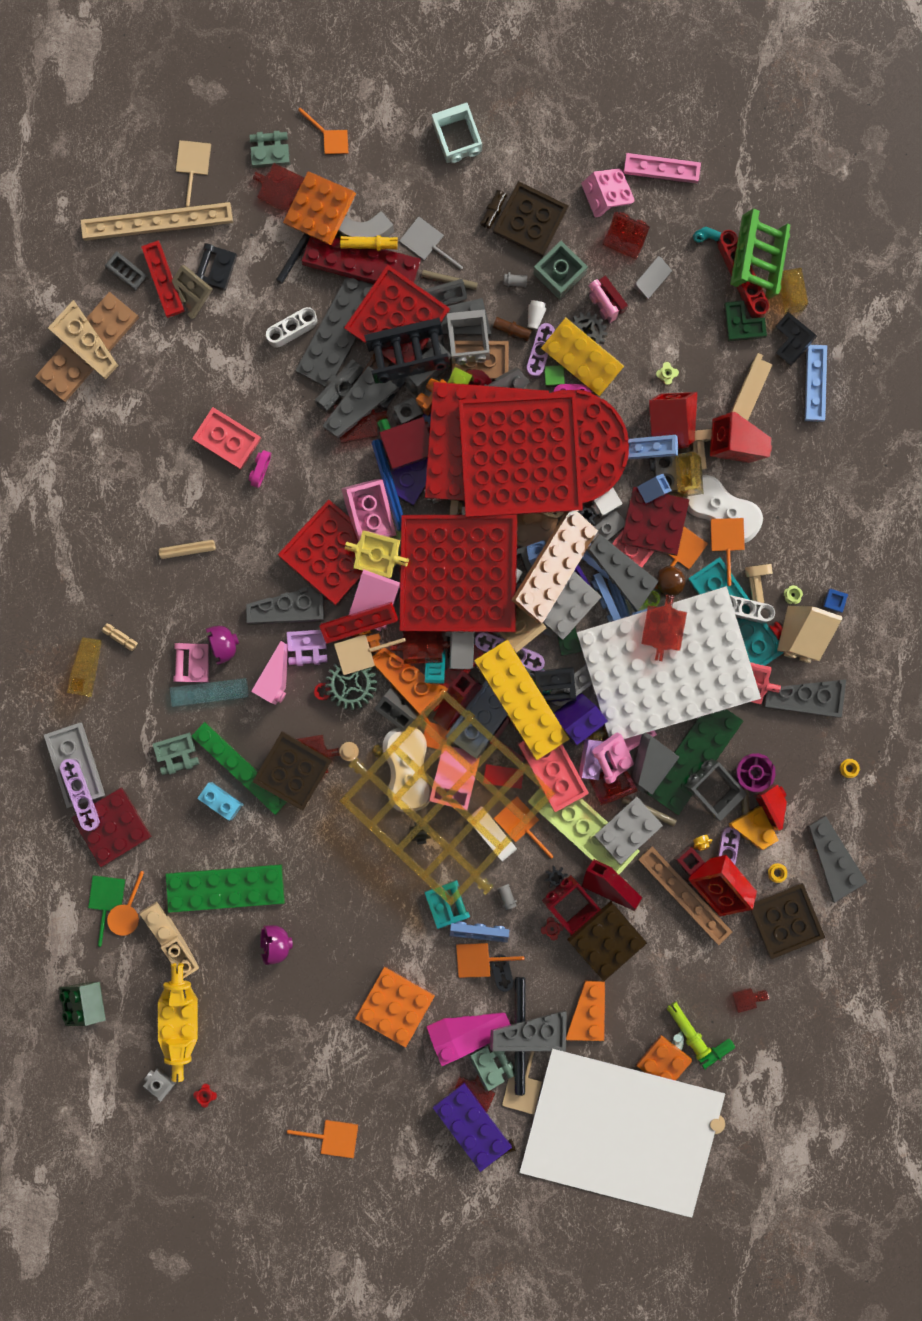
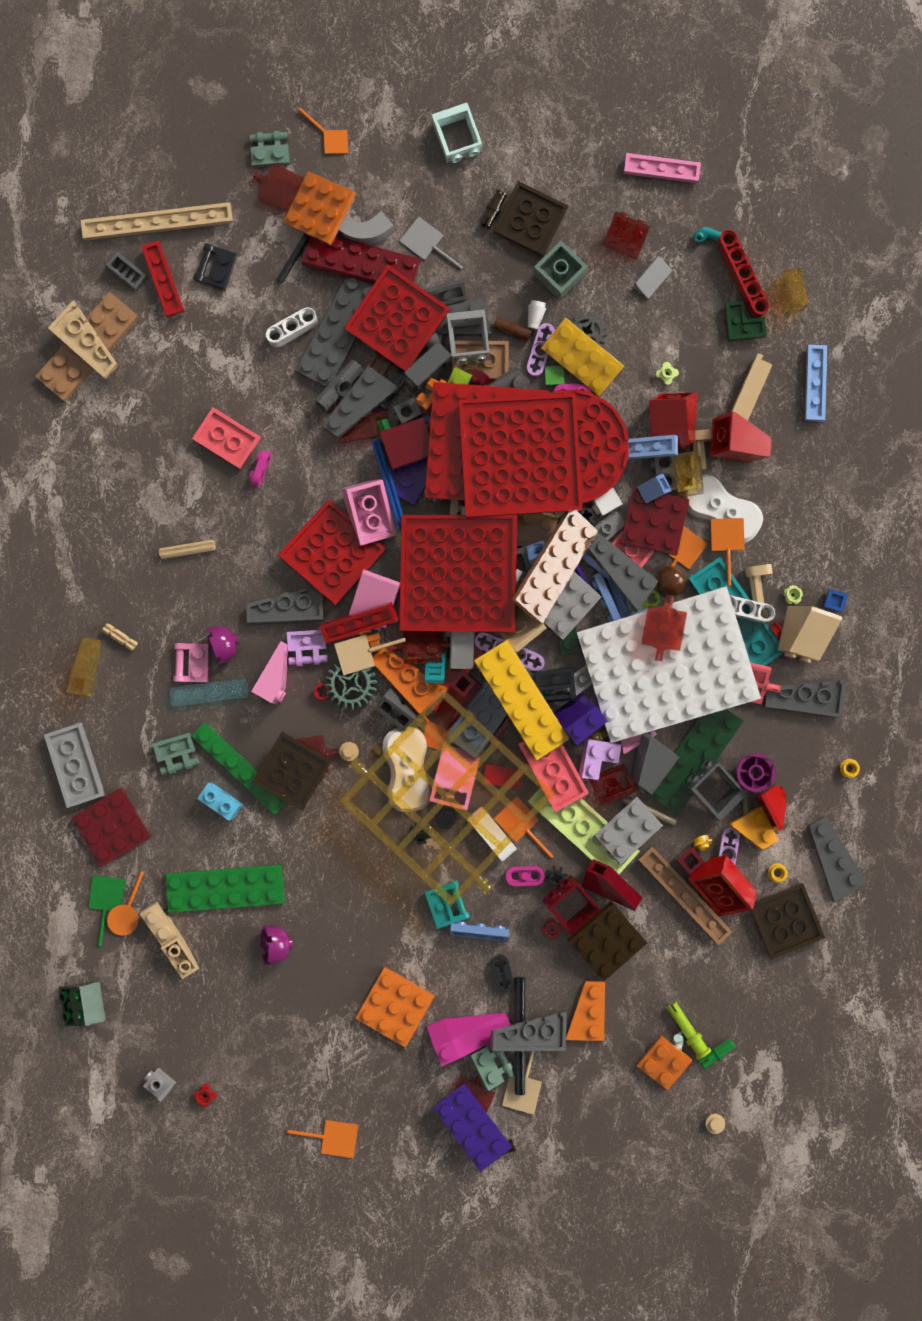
lavender beam [60,759,100,831] -> none
yellow plate [158,963,198,1082] -> none
dark tan wing [172,265,213,319] -> none
tan piece [176,140,211,207] -> none
yellow pin [340,235,398,251] -> none
light yellow plate [345,530,409,578] -> none
black fence [364,317,450,384] -> none
dark tan bar [422,270,478,290] -> none
orange piece [456,943,525,978] -> none
light grey pin [497,884,517,910] -> none
light grey pin [503,272,527,288] -> none
white sticker [520,1049,725,1218] -> none
bright pink bracket [581,169,634,217] -> none
bright pink plate [589,279,619,323] -> none
bright pink plate [592,732,634,784] -> none
dark red plate [599,275,628,315] -> none
bright green fence [730,208,790,300] -> none
clear red plate [732,988,769,1013] -> none
black plate [775,312,817,366] -> none
none -> black tile [436,809,456,829]
none -> dark pink plate [506,866,545,886]

